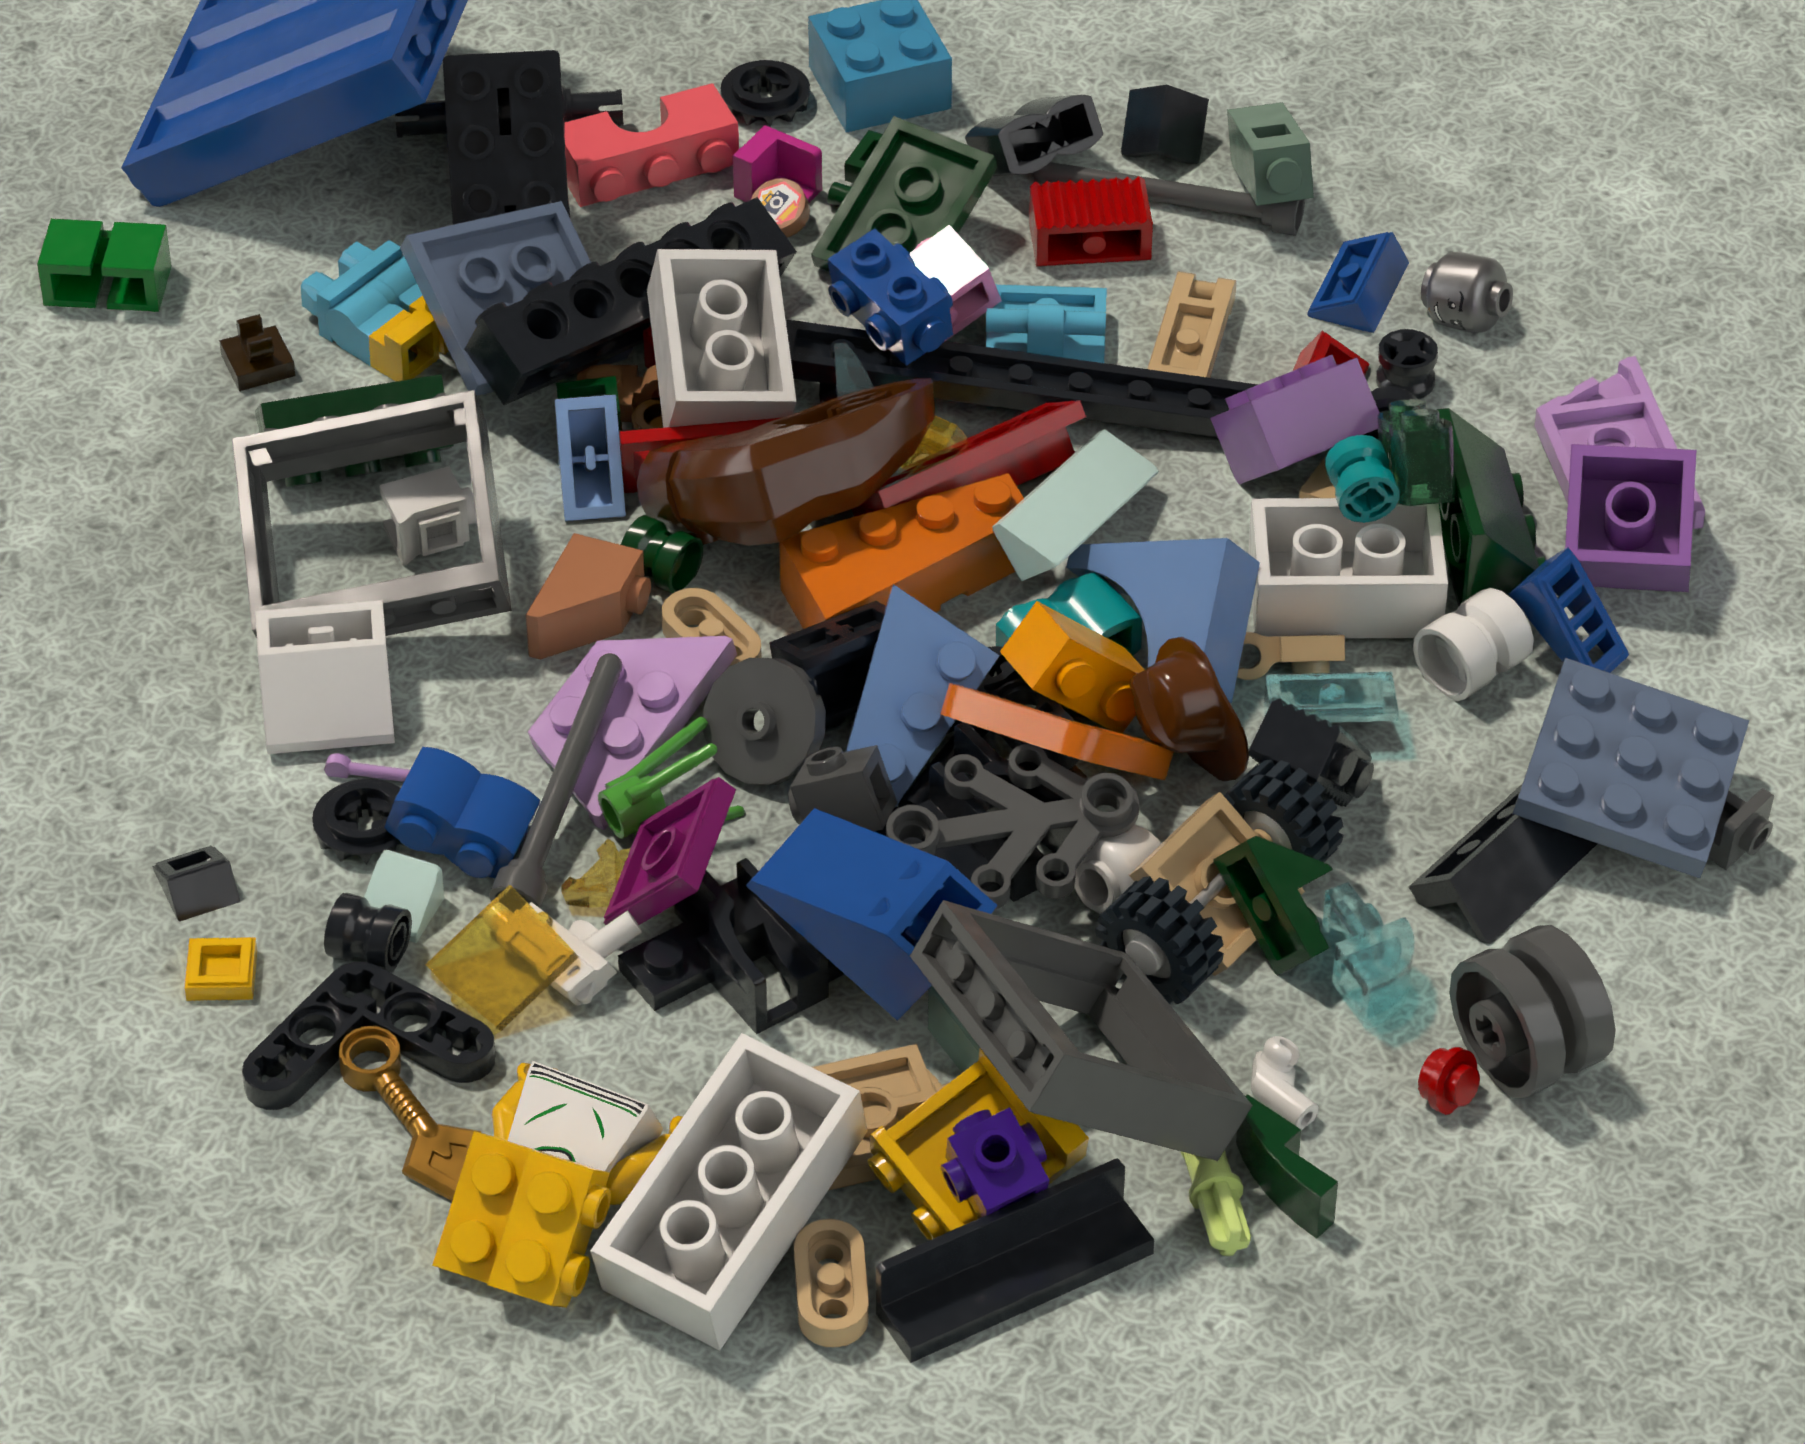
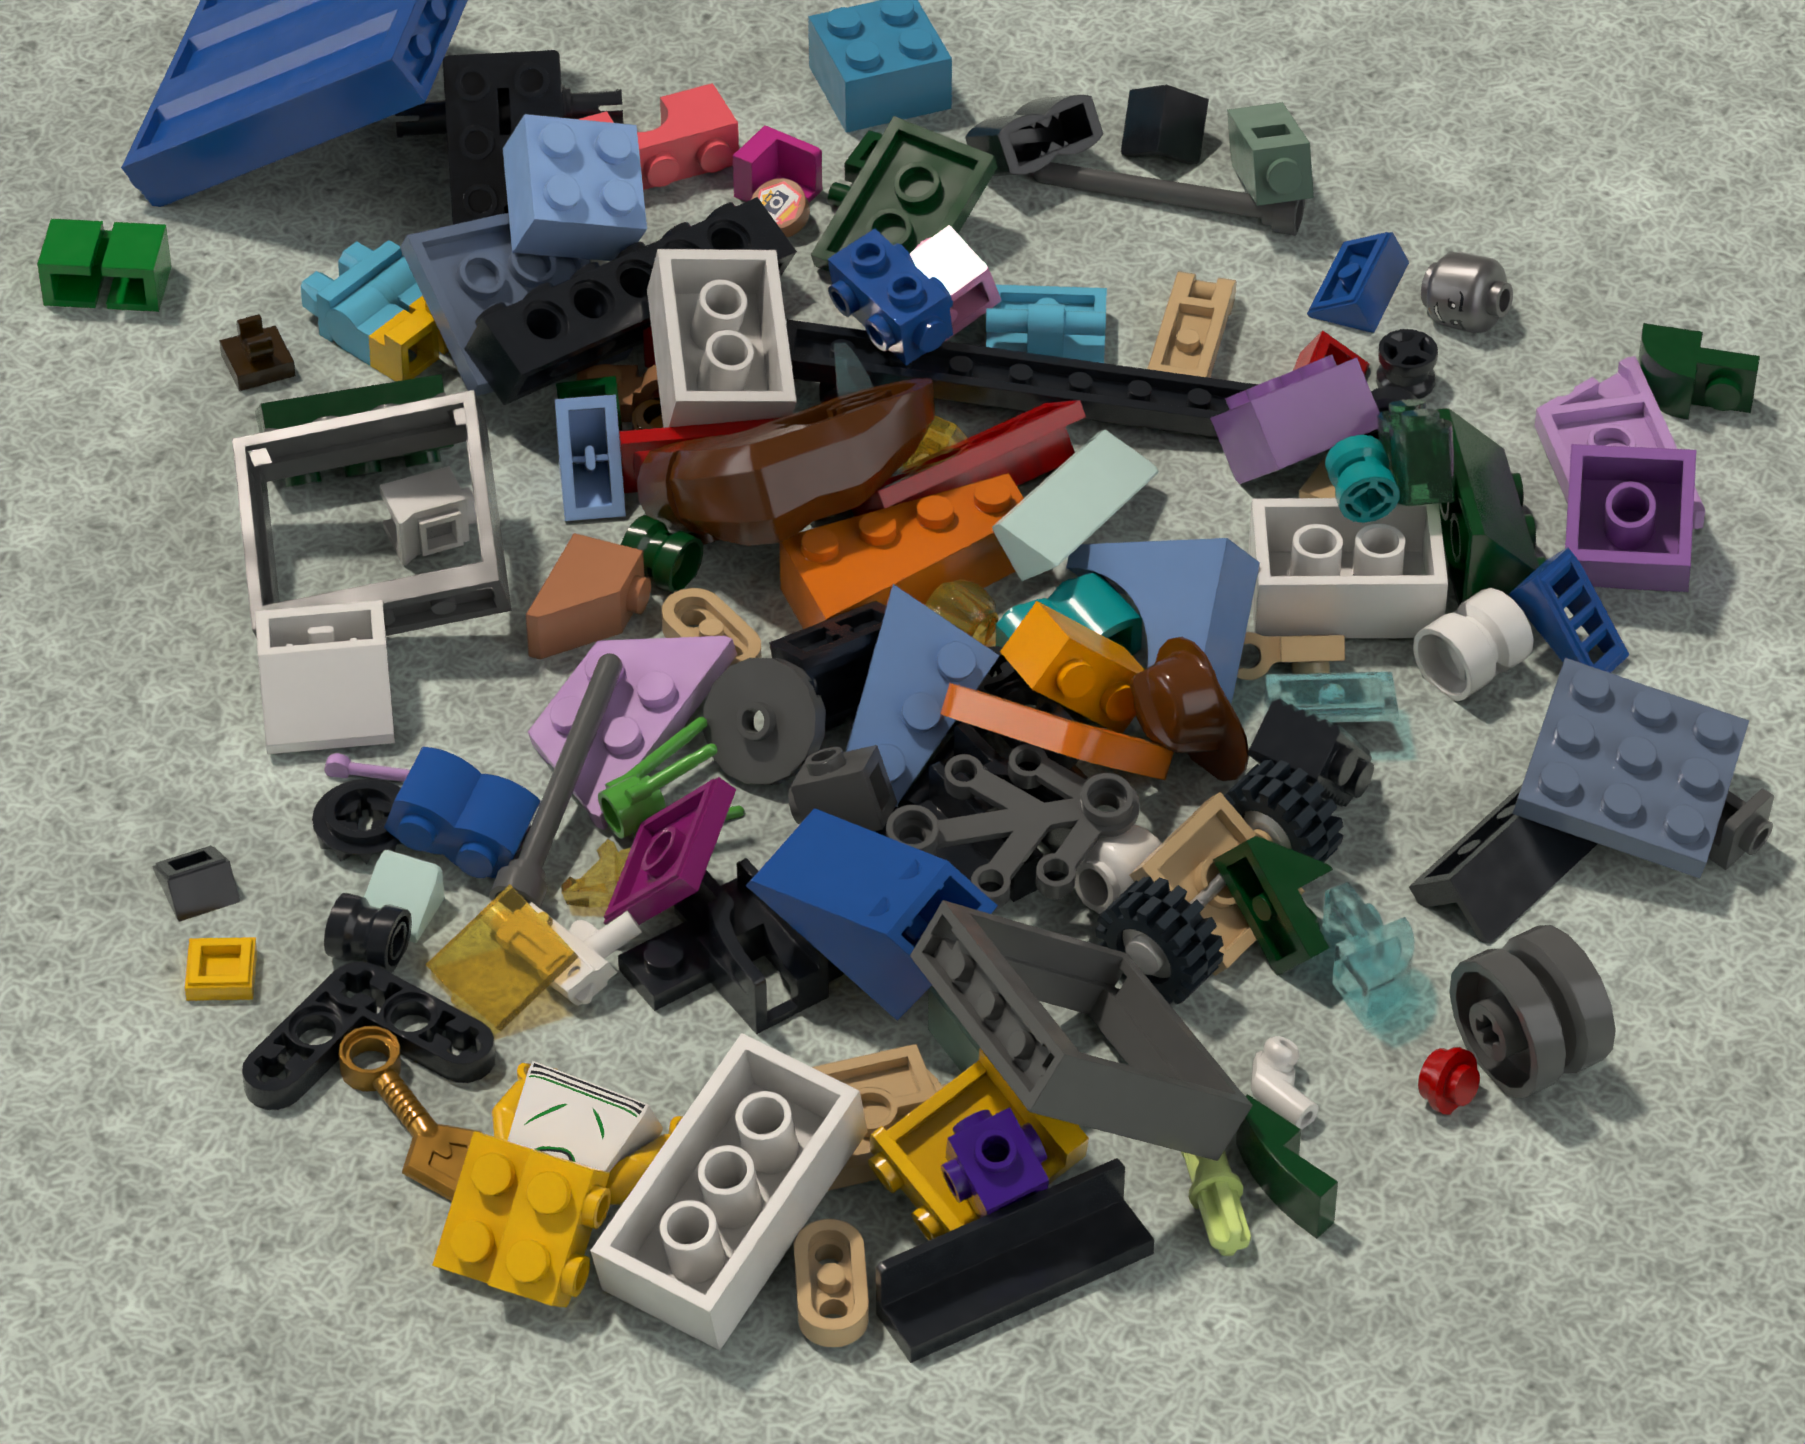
black gear [720,60,810,127] -> none
red brick [1029,176,1153,267] -> none
none -> light blue brick [503,114,647,261]
none -> clear yellow piece [925,579,999,646]
none -> dark green brick [1638,323,1760,420]

